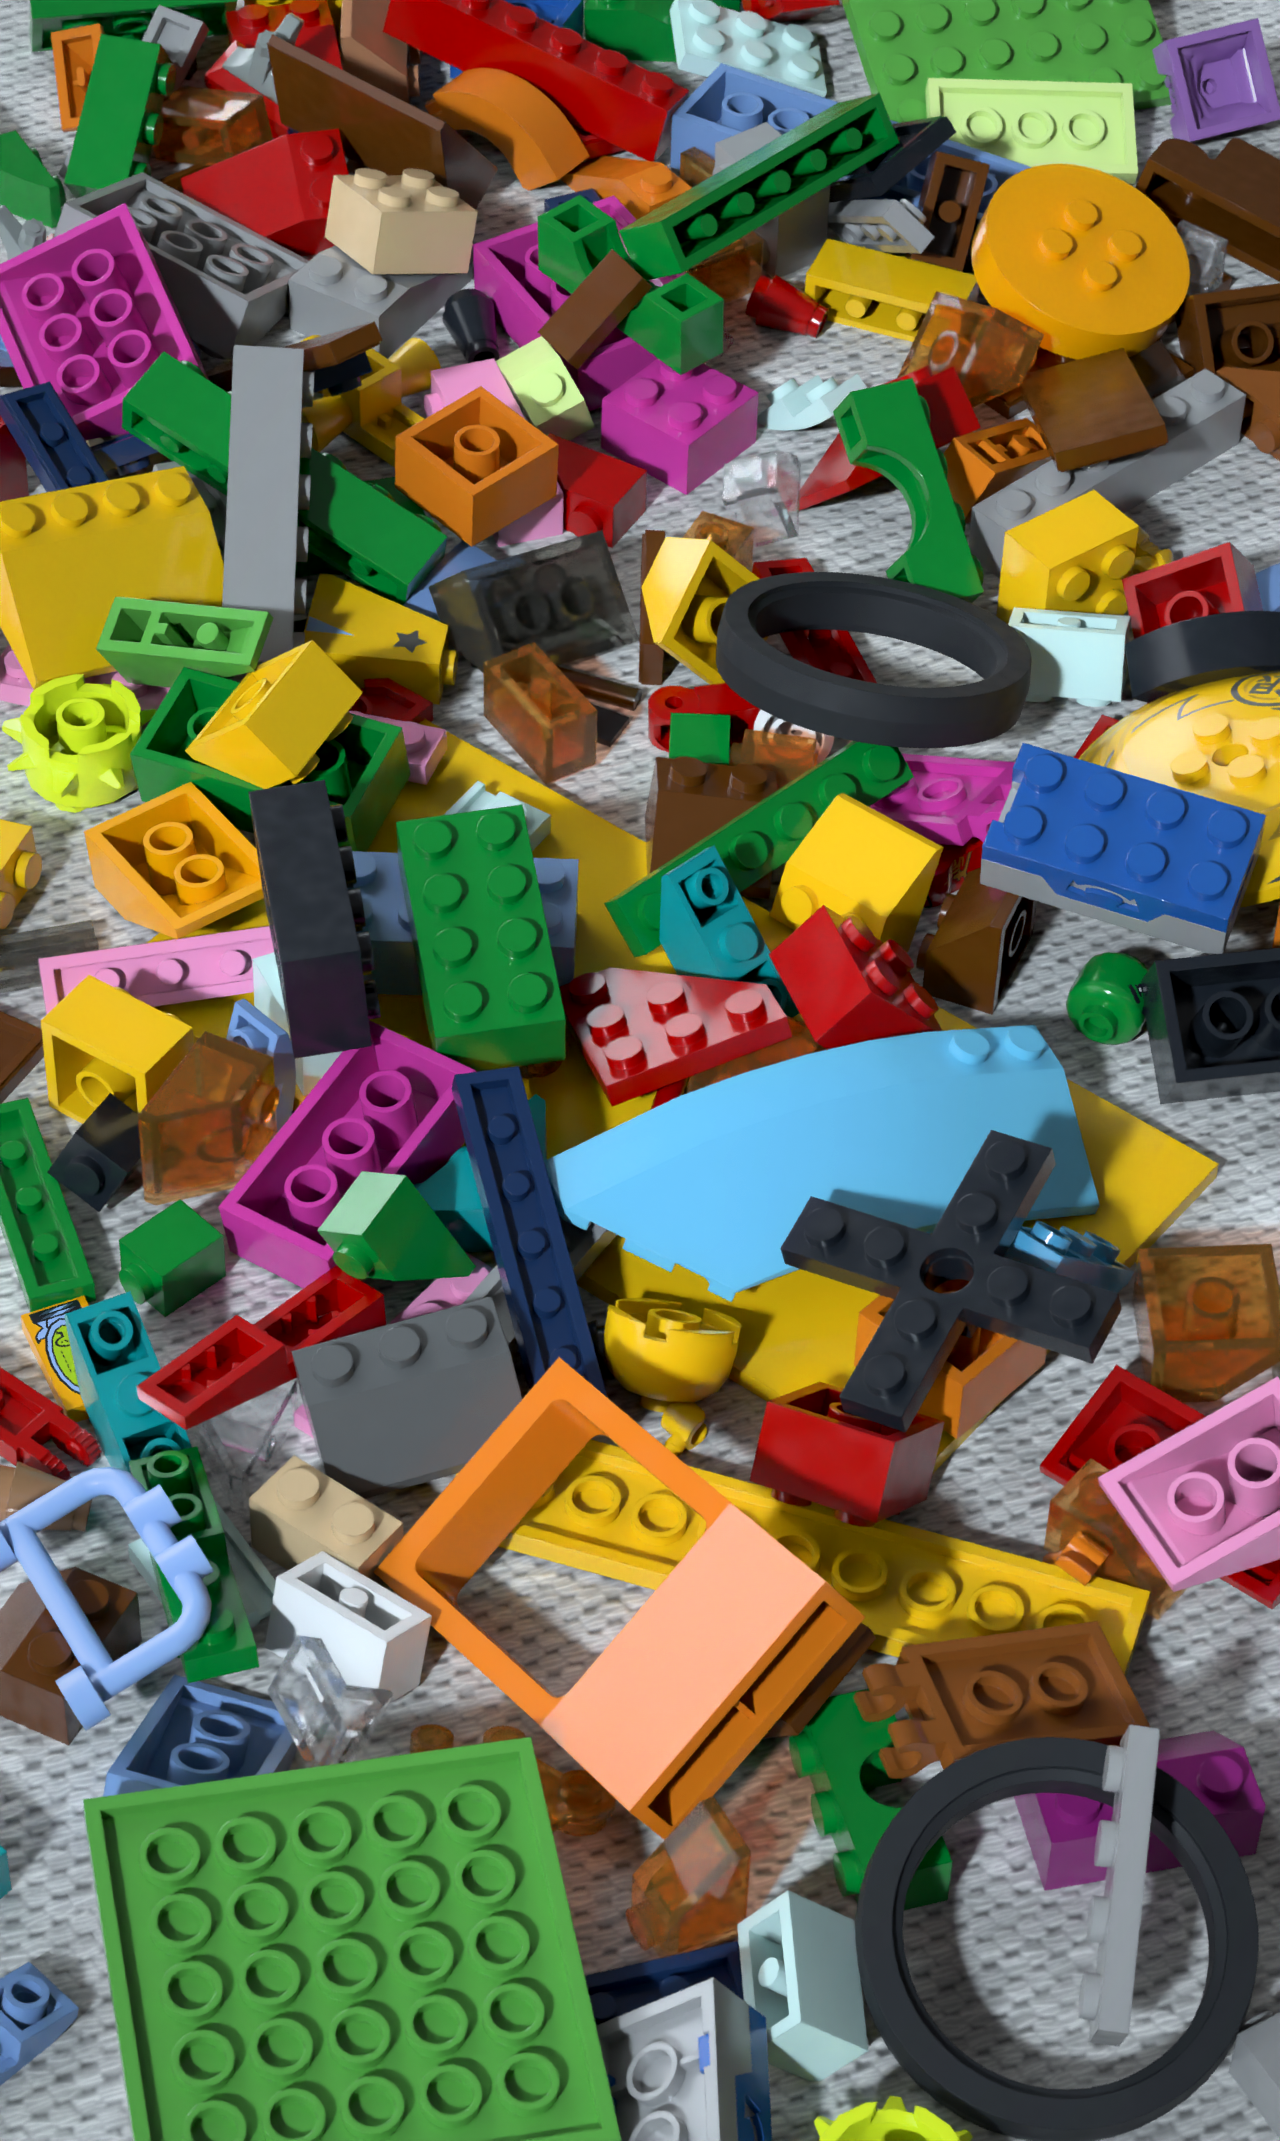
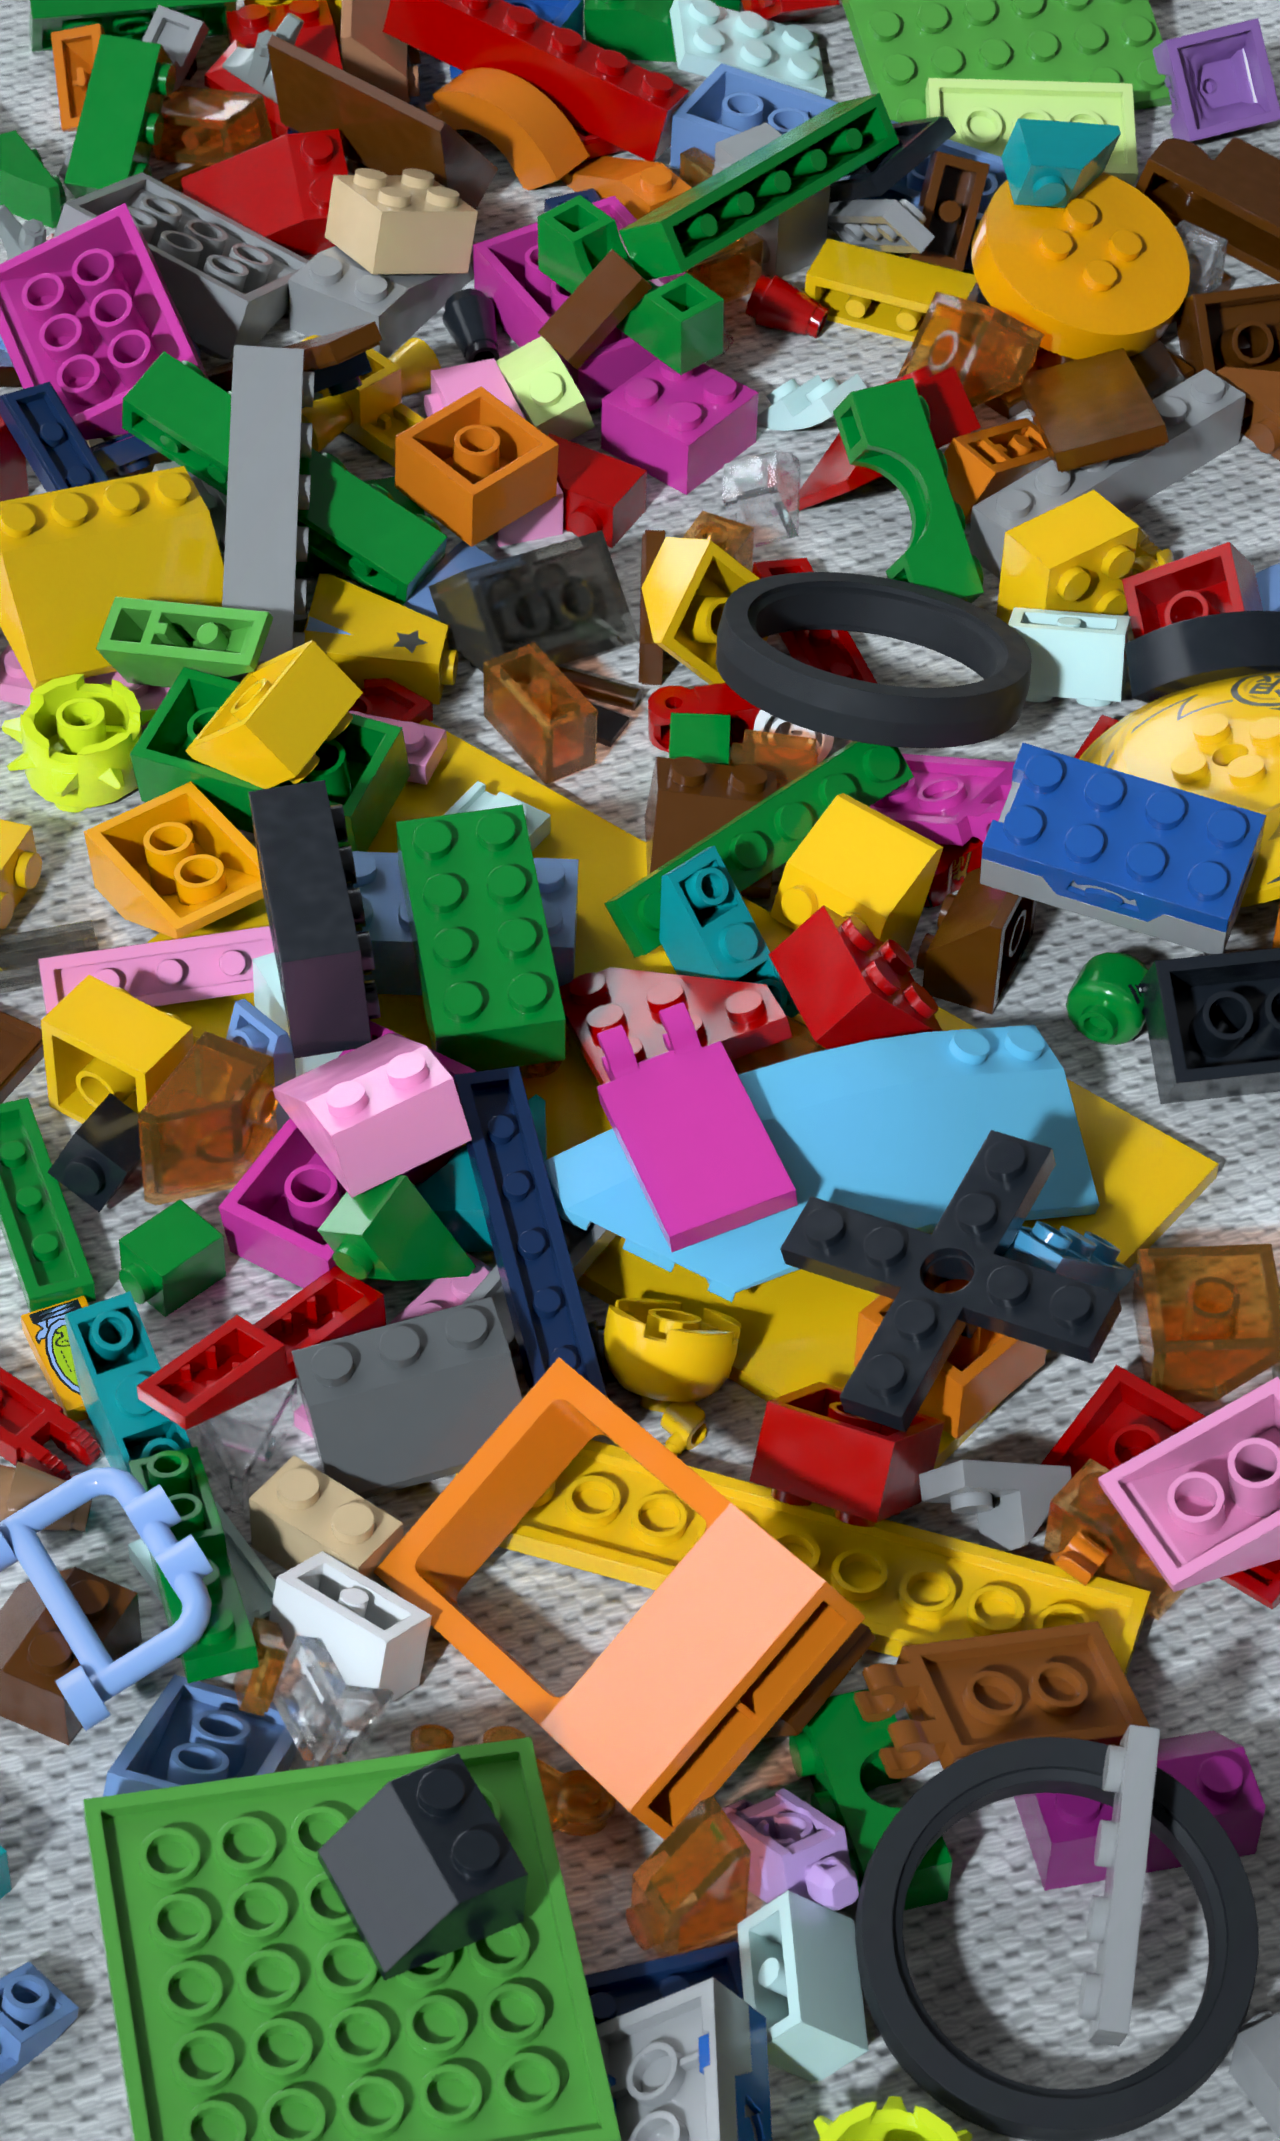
none -> clear orange tile [233,1617,288,1716]
none -> bright pink slope [273,1033,472,1198]
none -> black slope [318,1753,528,1981]
none -> dark pink tile [597,1002,798,1252]
none -> lavender piece [720,1788,859,1911]
none -> light grey slope [919,1459,1072,1552]
none -> teal slope [1001,118,1121,208]

